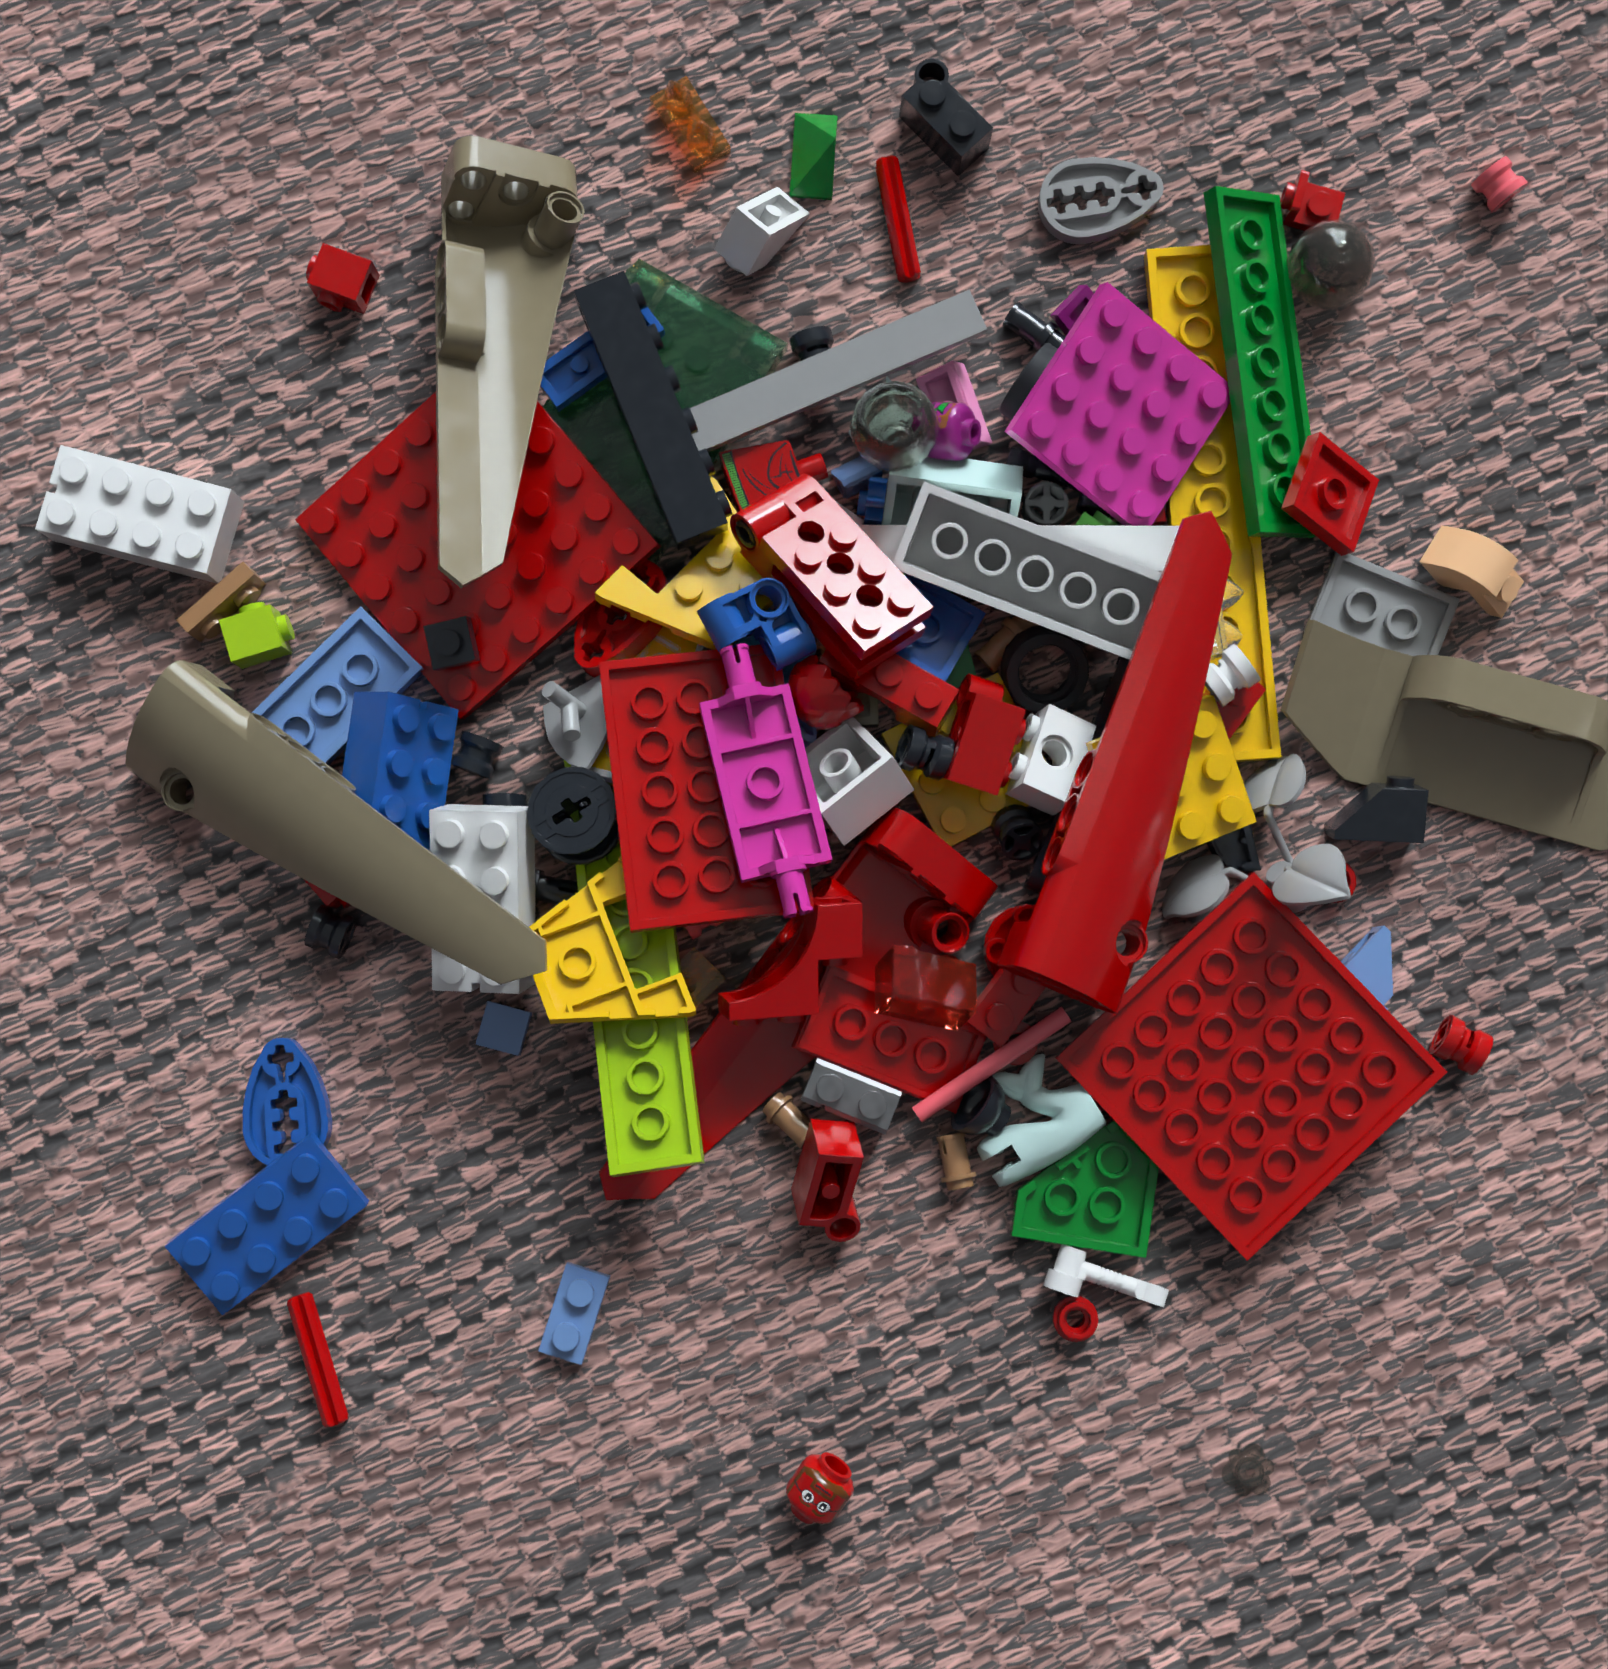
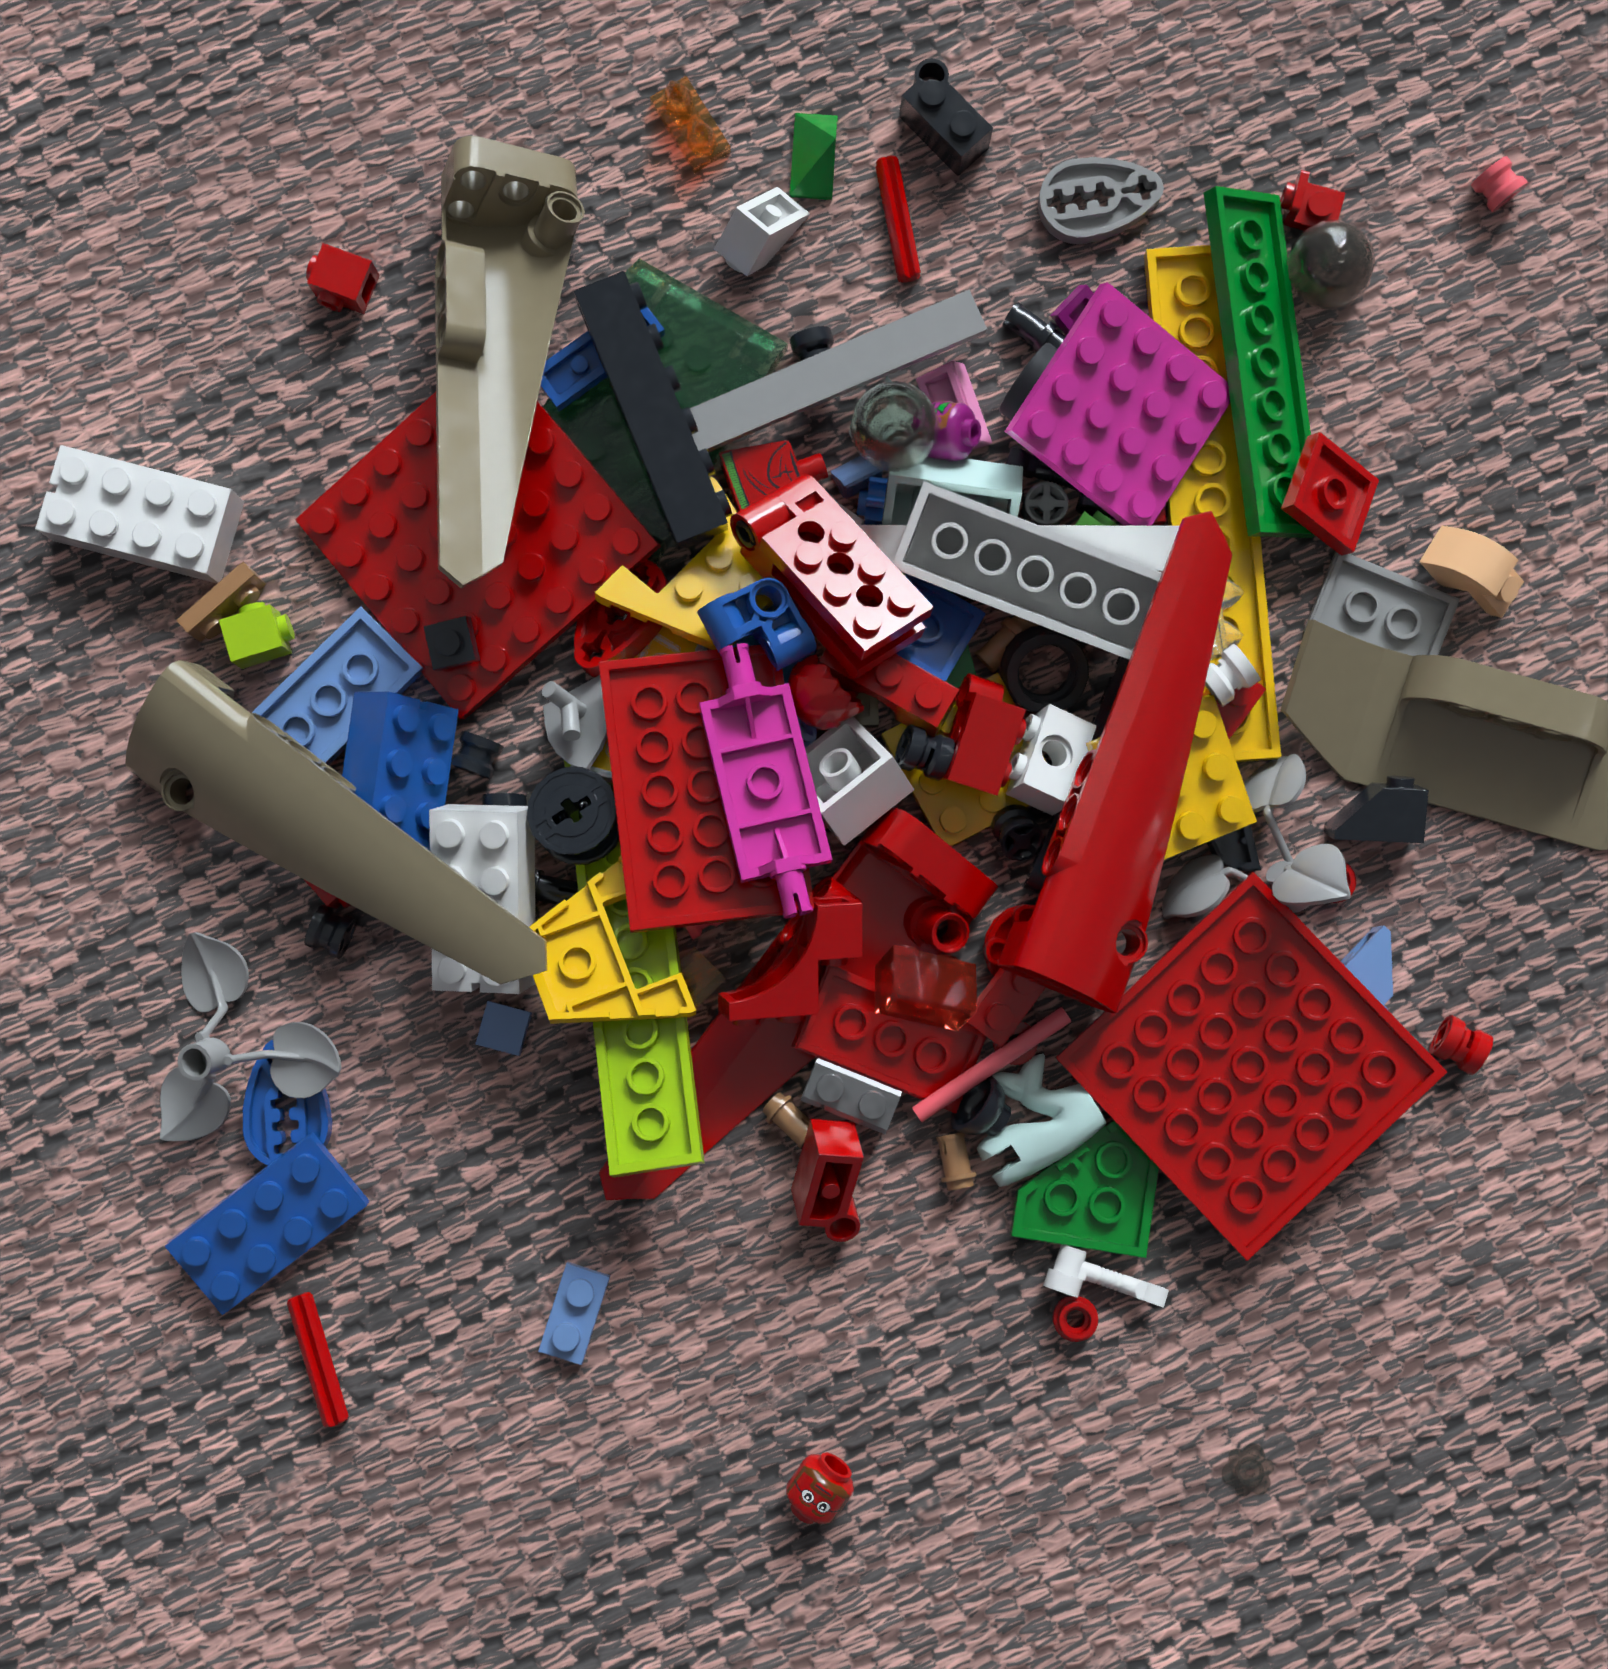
none -> light grey plant [160,932,342,1141]

